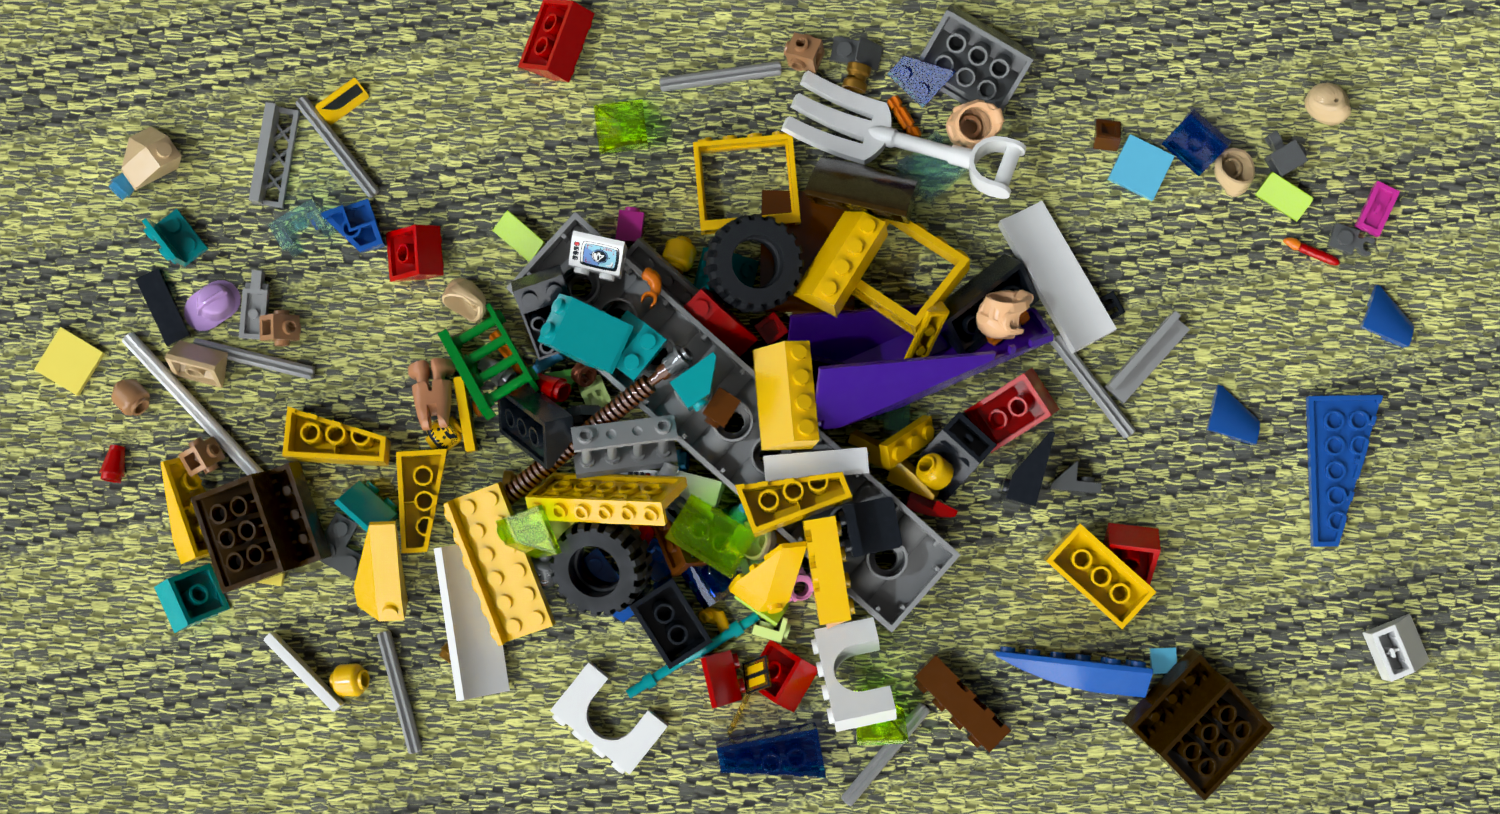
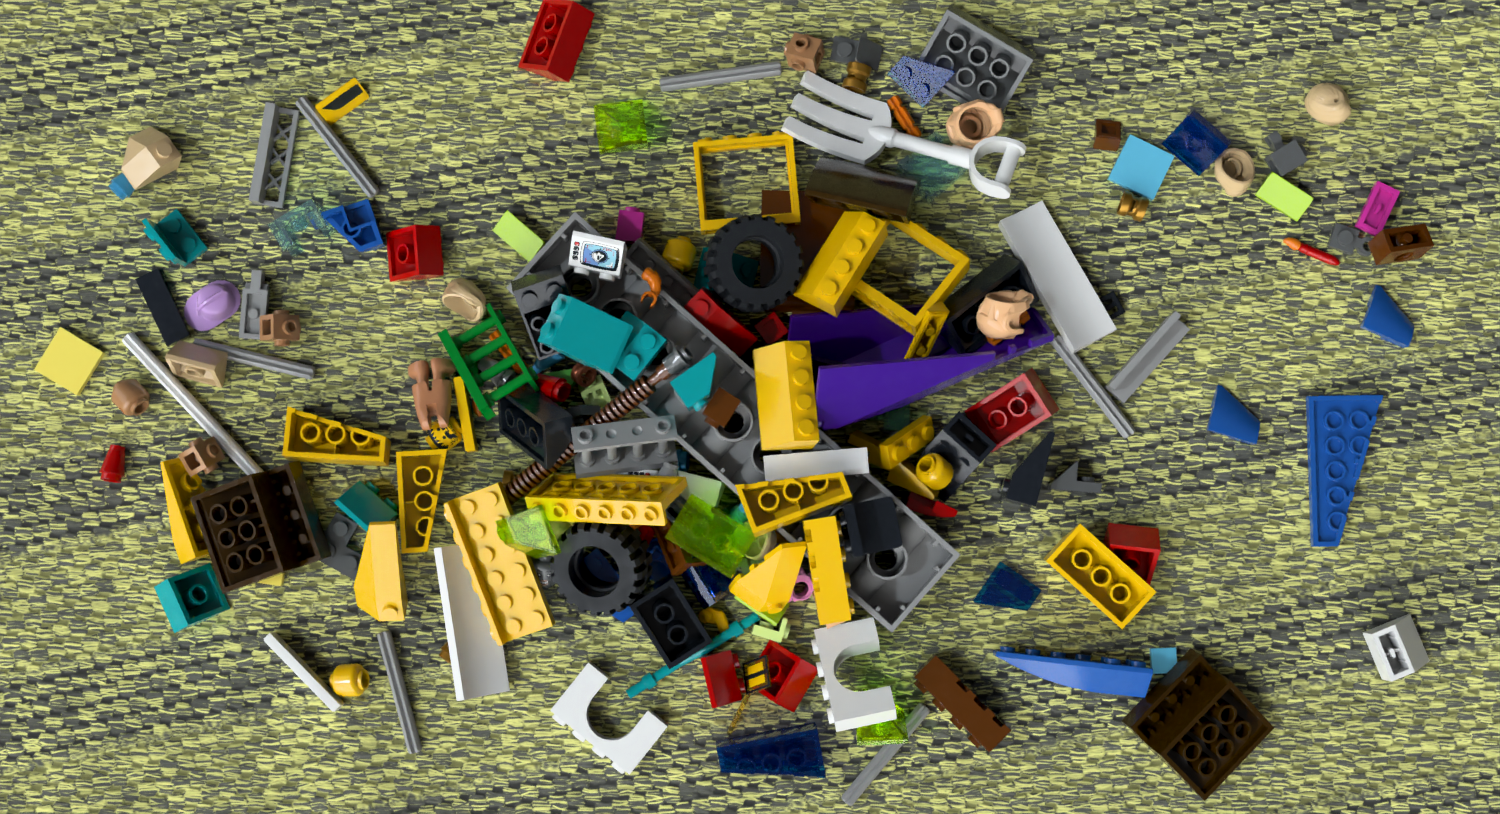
none -> clear blue wing [972,561,1042,611]
none -> pearl gold wheel [1117,191,1149,222]
none -> reddish brown brick [1368,223,1434,265]

